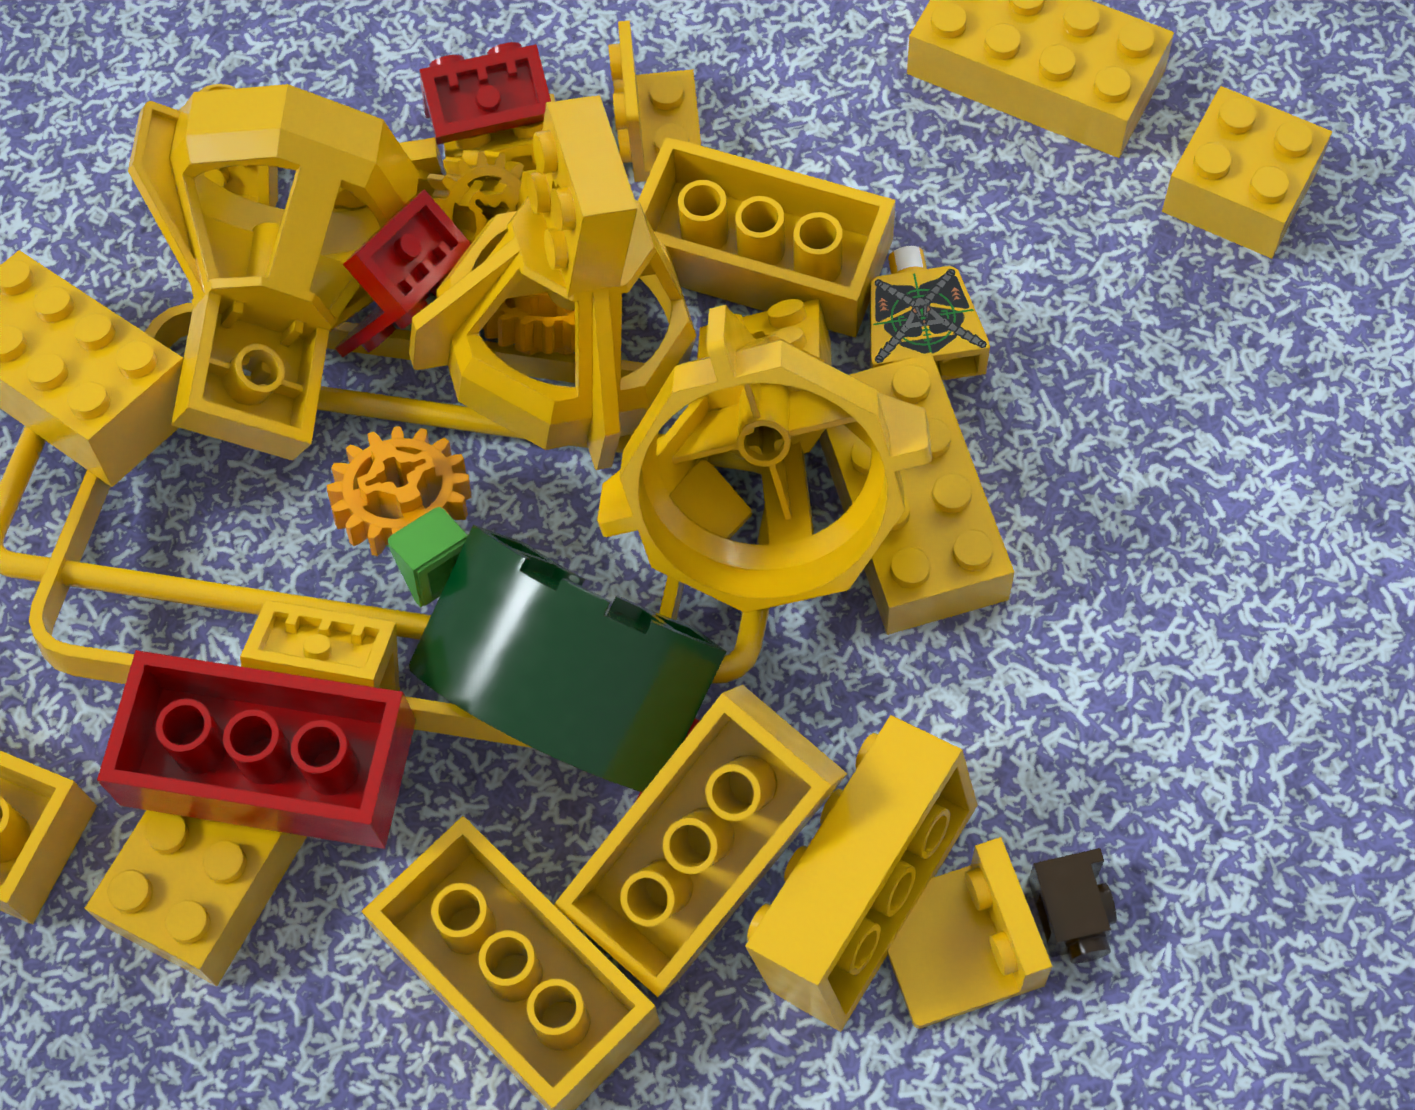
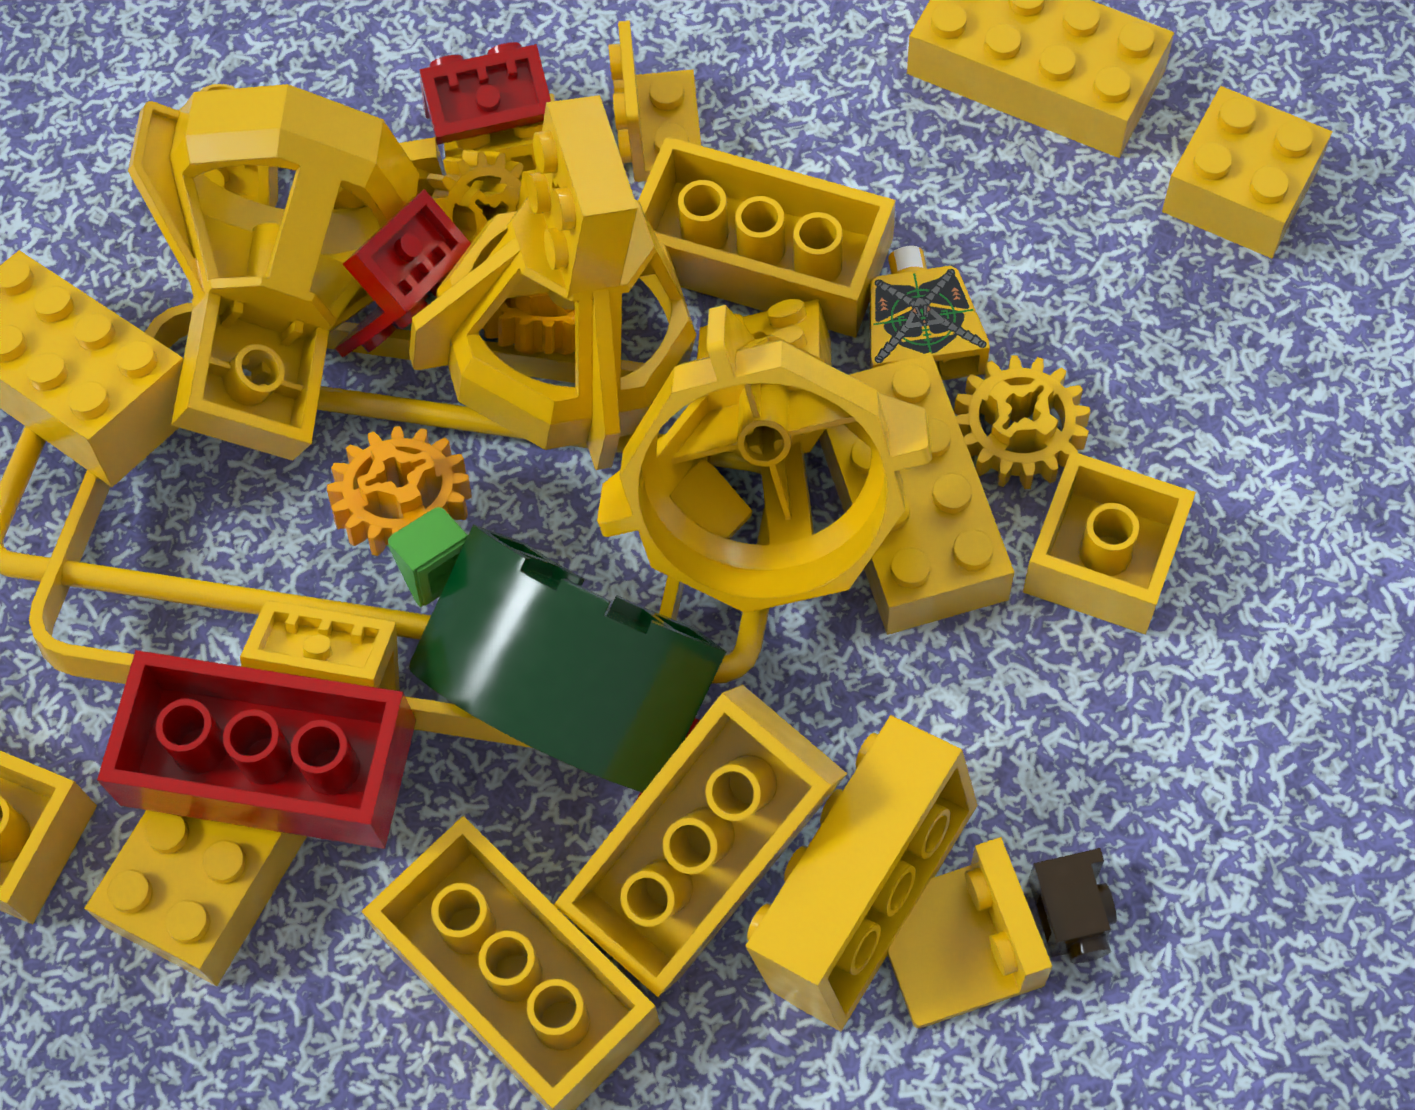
none -> yellow gear [954,355,1090,489]
none -> yellow brick [1023,451,1196,635]

